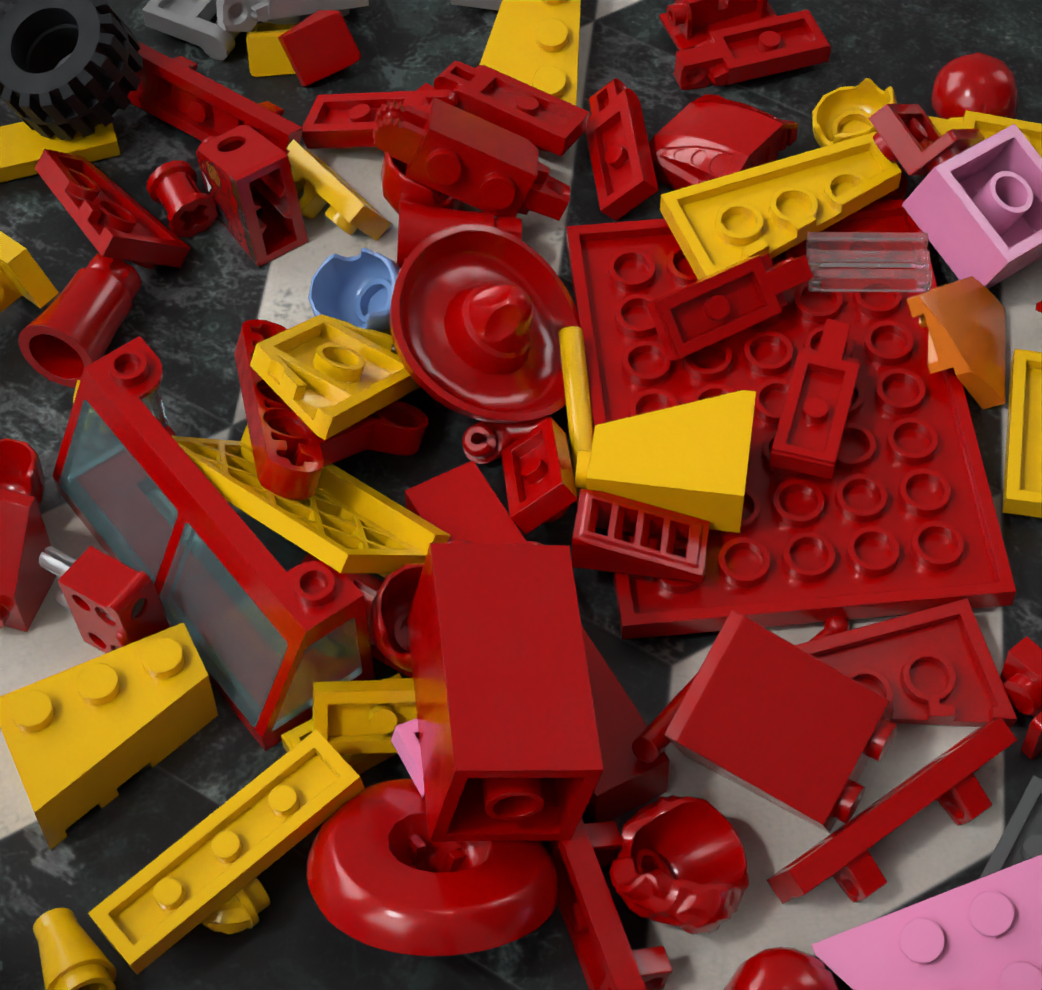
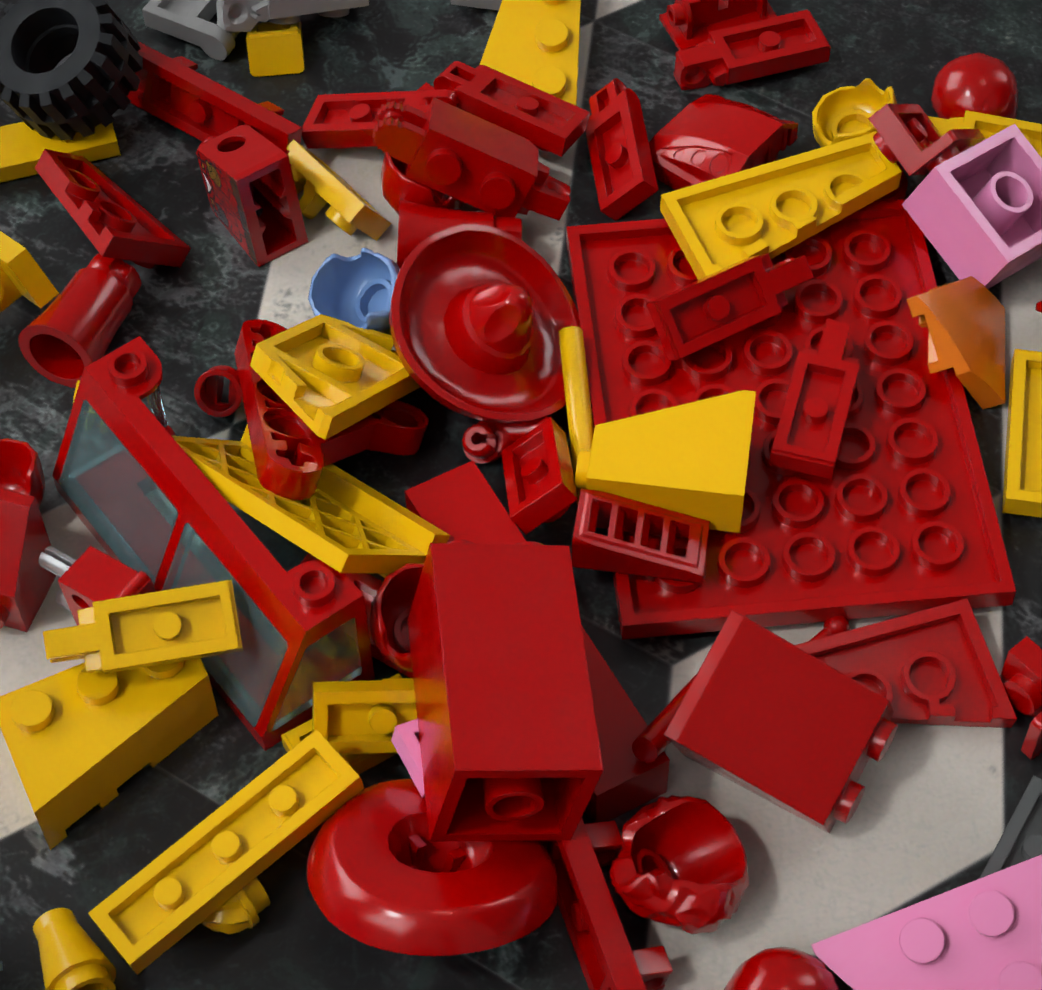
red bush [147,160,218,237] -> none
red slope [278,10,362,86] -> none
red hinge [766,717,1017,904] -> none
clear tile [806,232,932,292] -> none
none -> yellow hinge [43,580,243,674]
none -> red hinge [194,365,243,417]

